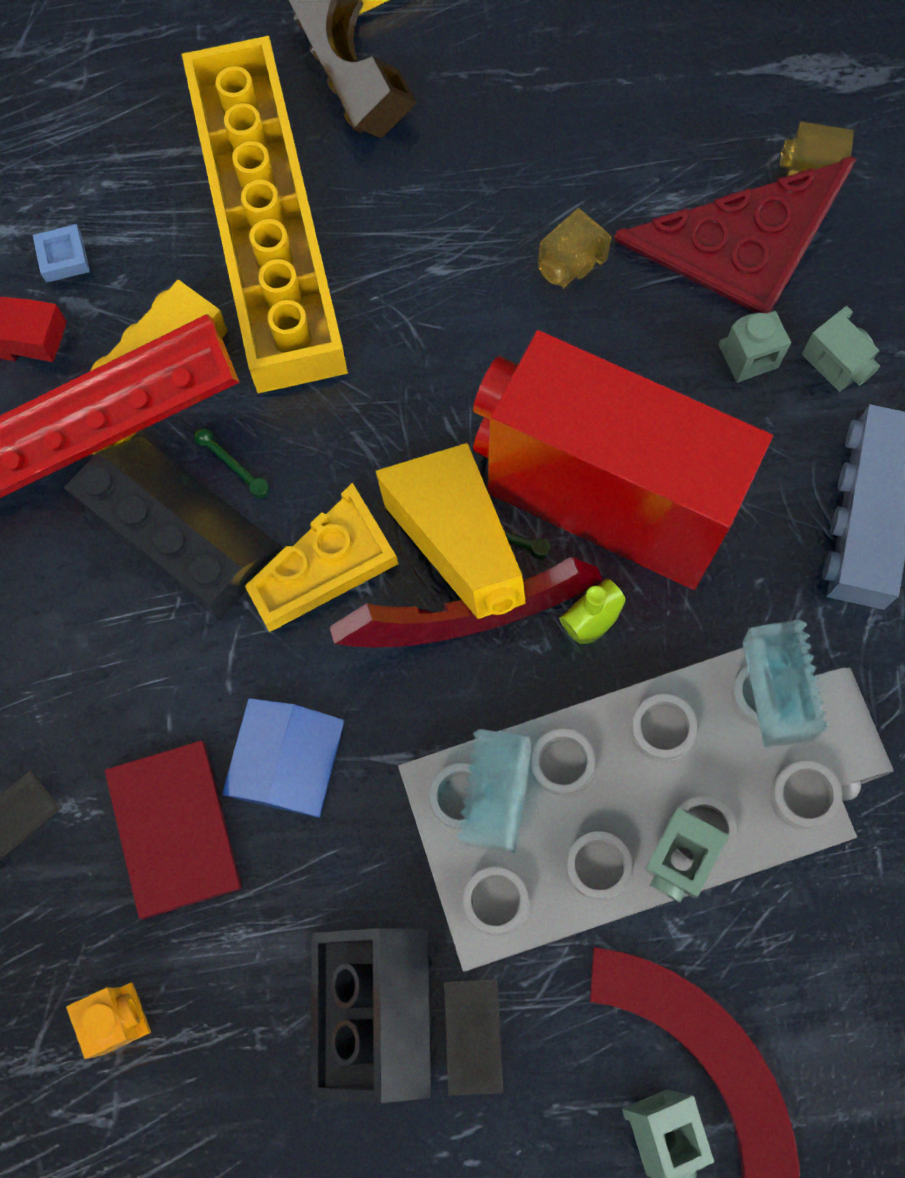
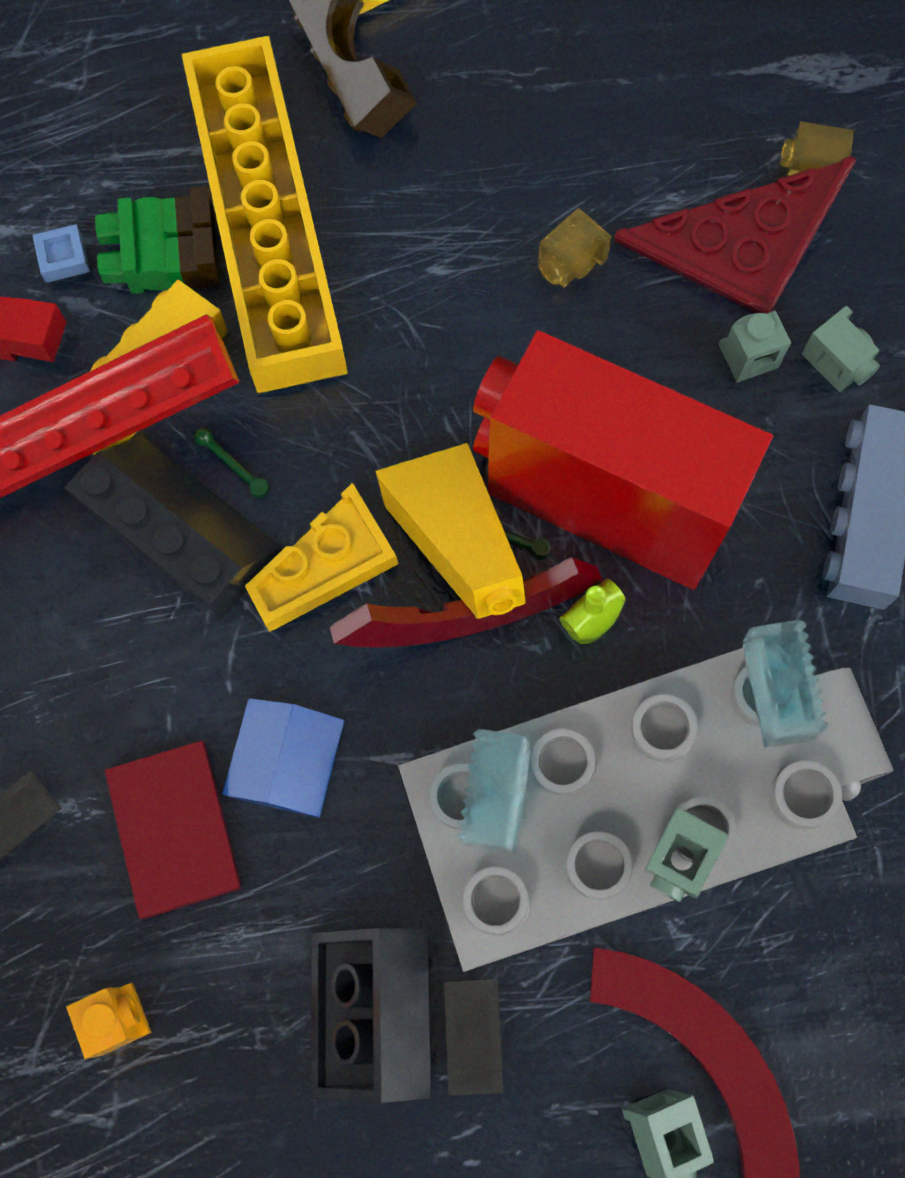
none -> green hips [95,186,221,294]

